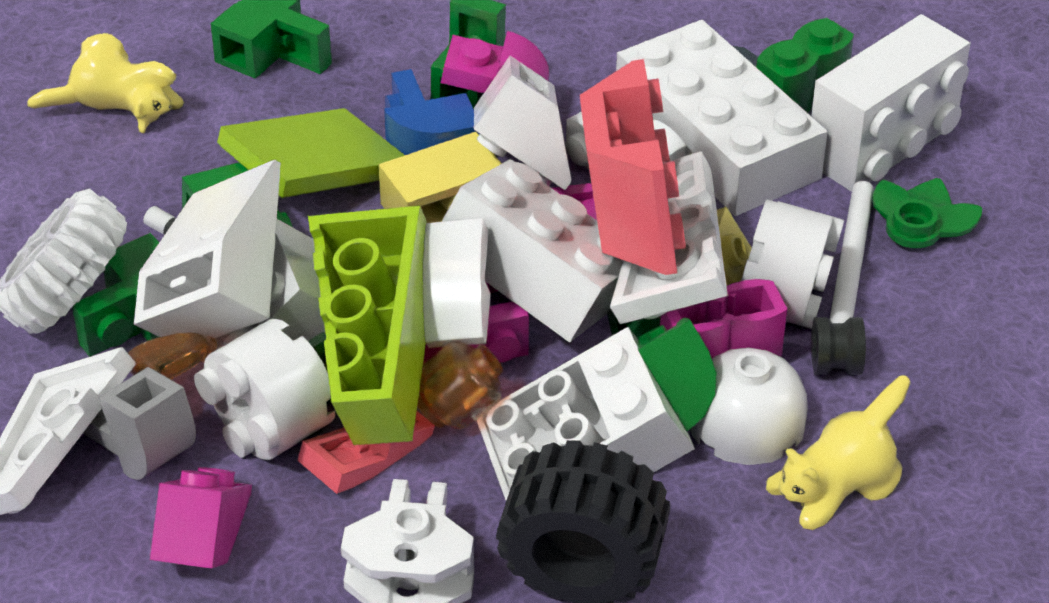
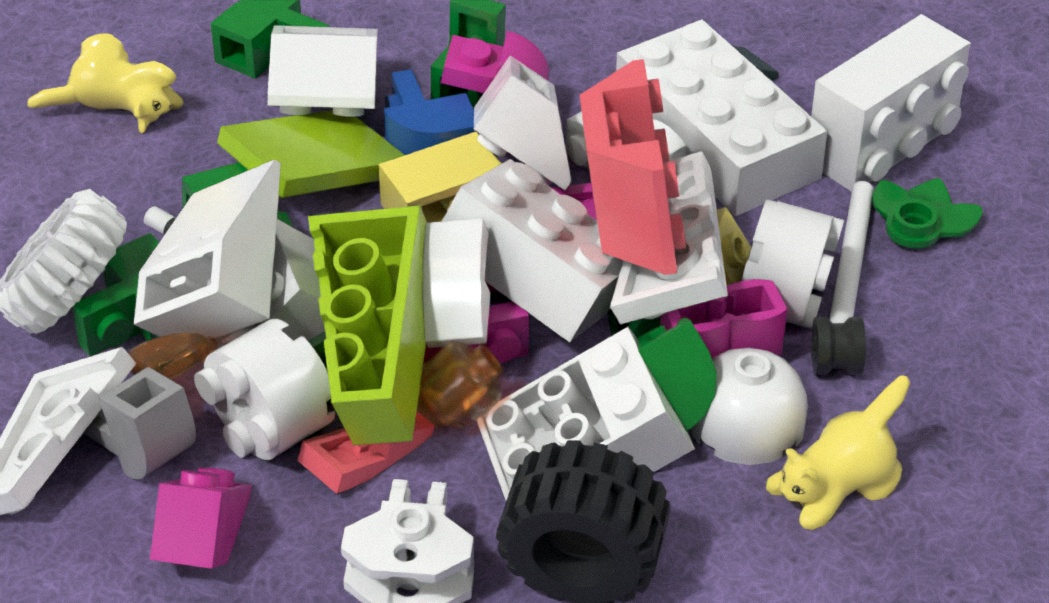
green brick [756,18,854,113] -> none
none -> white slope [268,25,378,116]

